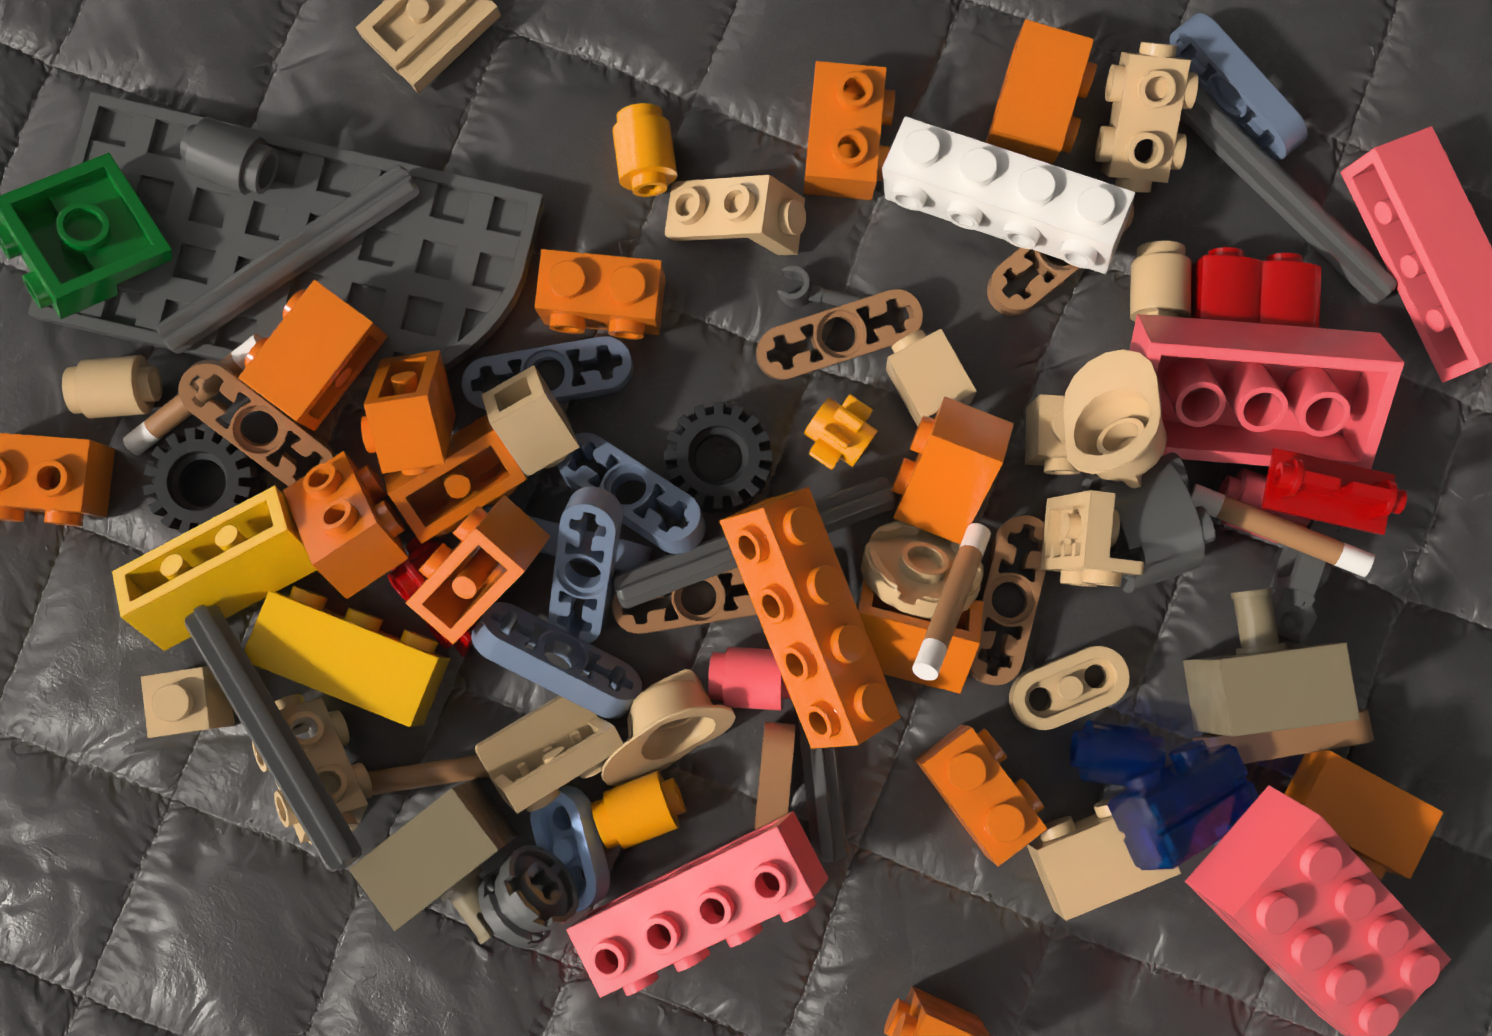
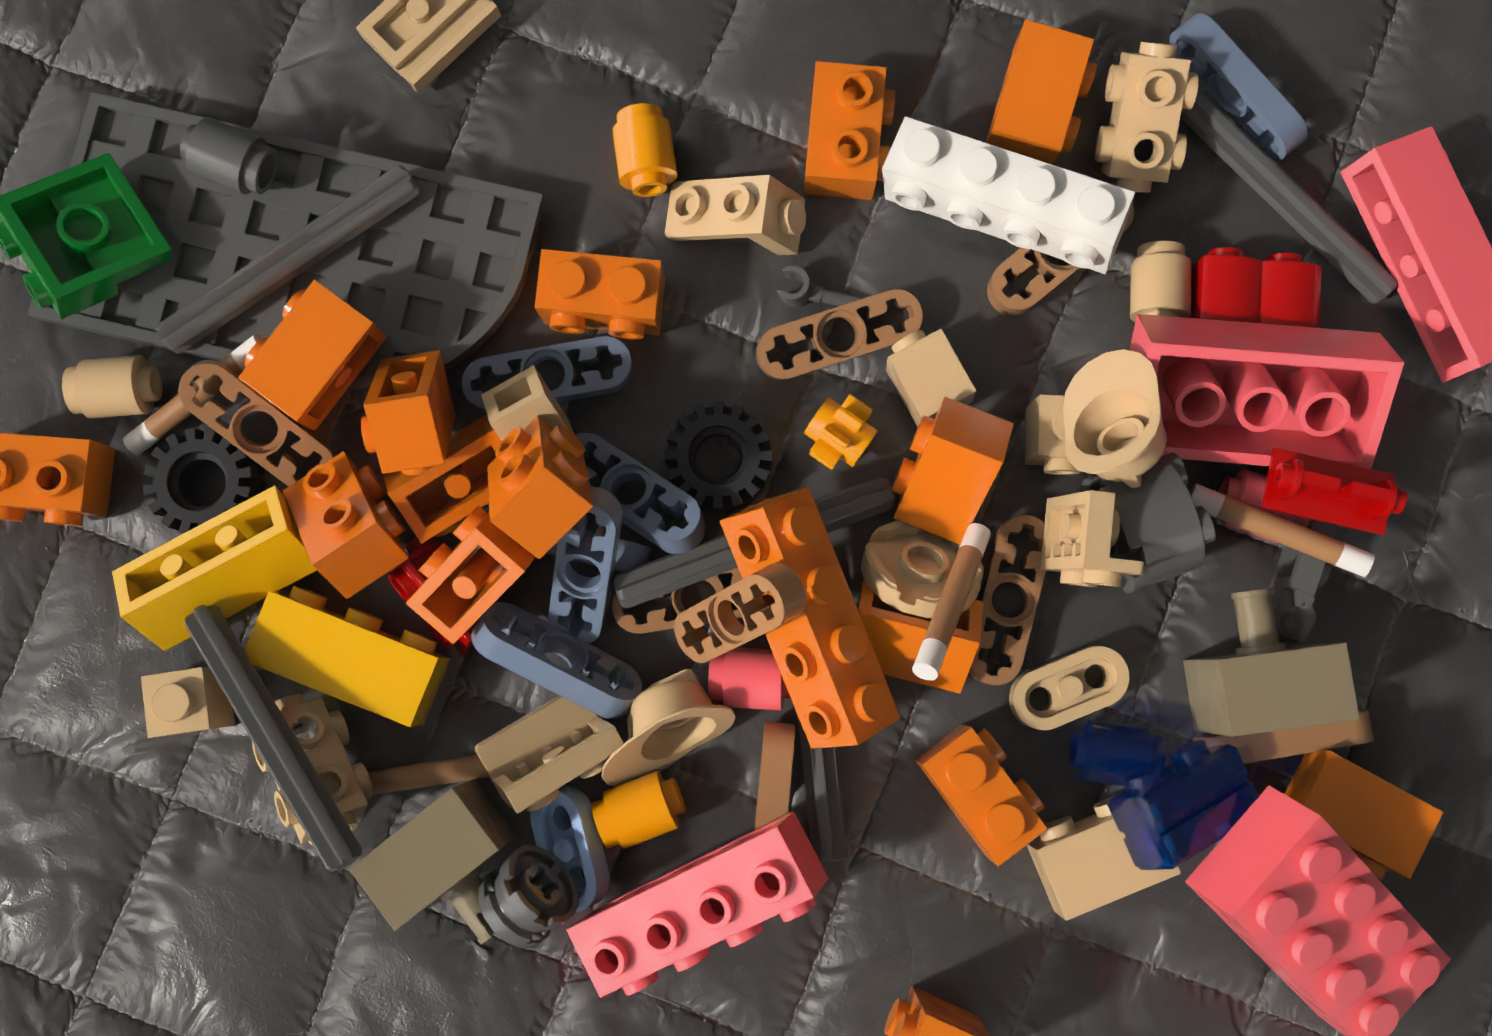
none -> orange brick [487,416,593,559]
none -> medium nougat beam [674,563,806,663]

